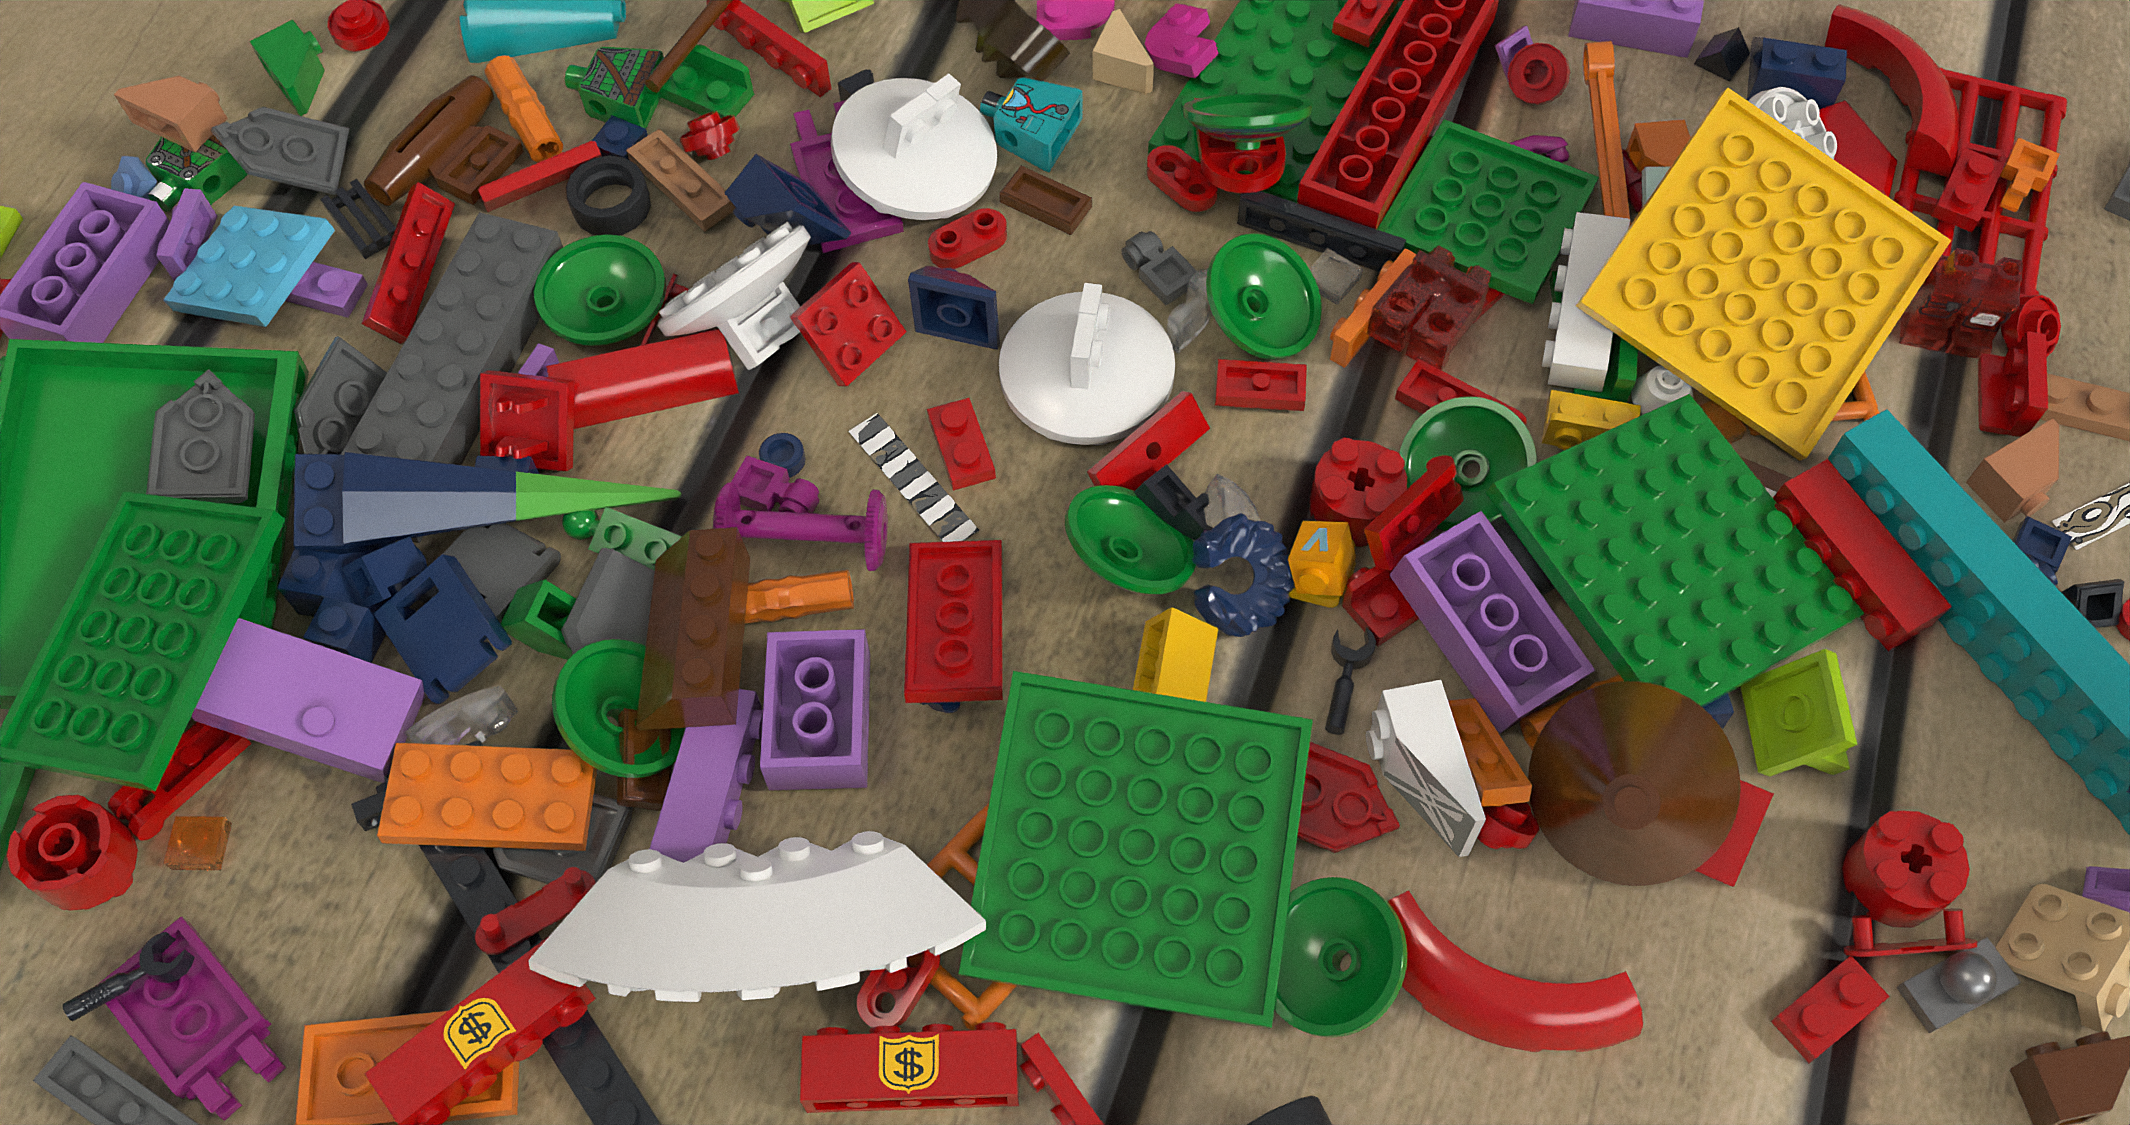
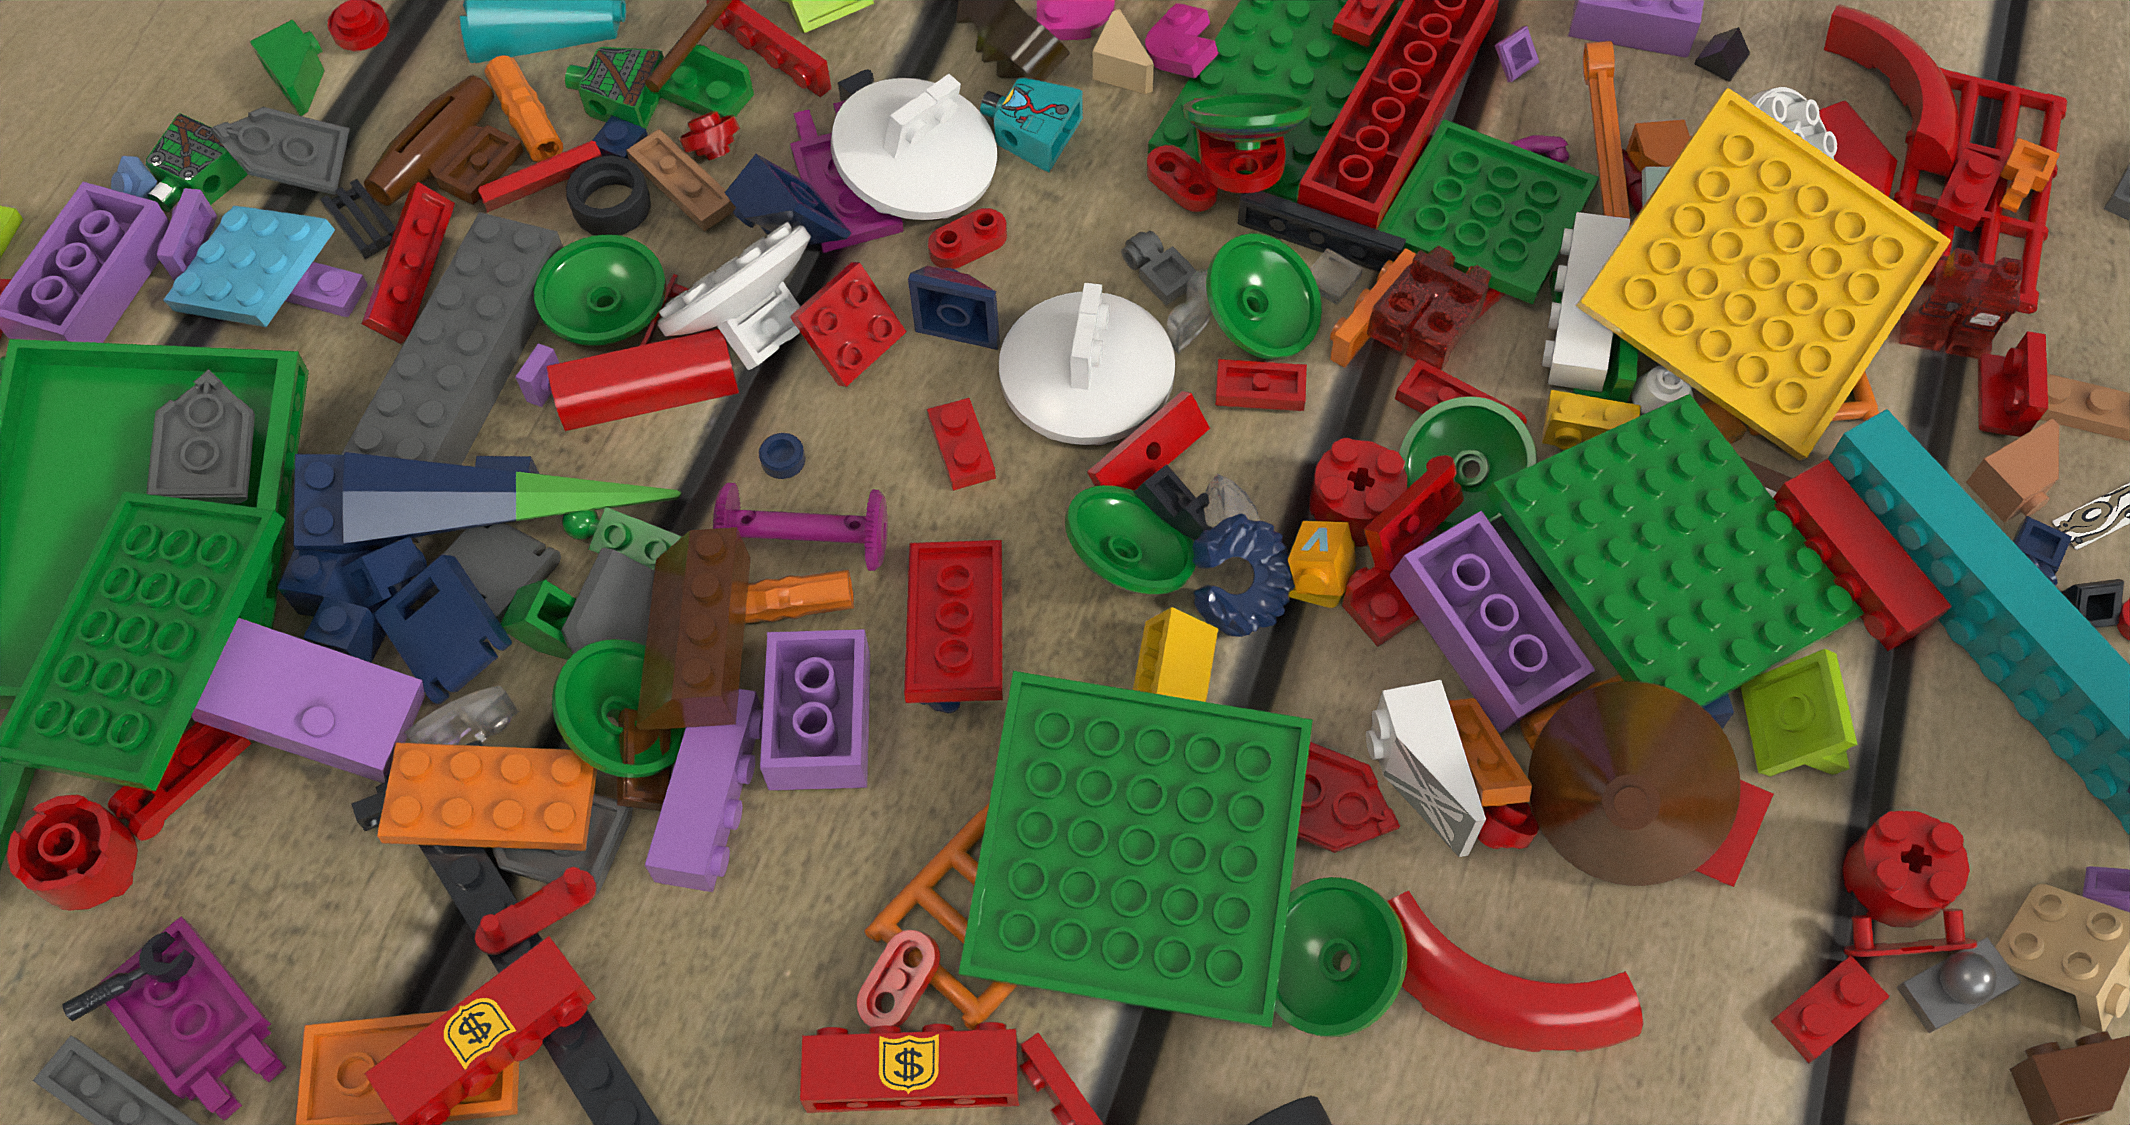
nougat slope [114,76,228,152] -> none
clear orange plate [164,816,232,871] -> none
dark grey tile [293,336,387,455] -> none
red plate [480,370,574,472] -> none
white brick [529,831,986,1002] -> none
magenta plate [730,456,819,513] -> none
sticker [849,413,979,542] -> none
reddish brown tile [999,165,1092,235] -> none
black piece [1325,627,1376,735] -> none
red plate [1507,42,1570,105] -> none
dark blue slope [1747,37,1847,110] -> none
red plate [2001,295,2061,357] -> none

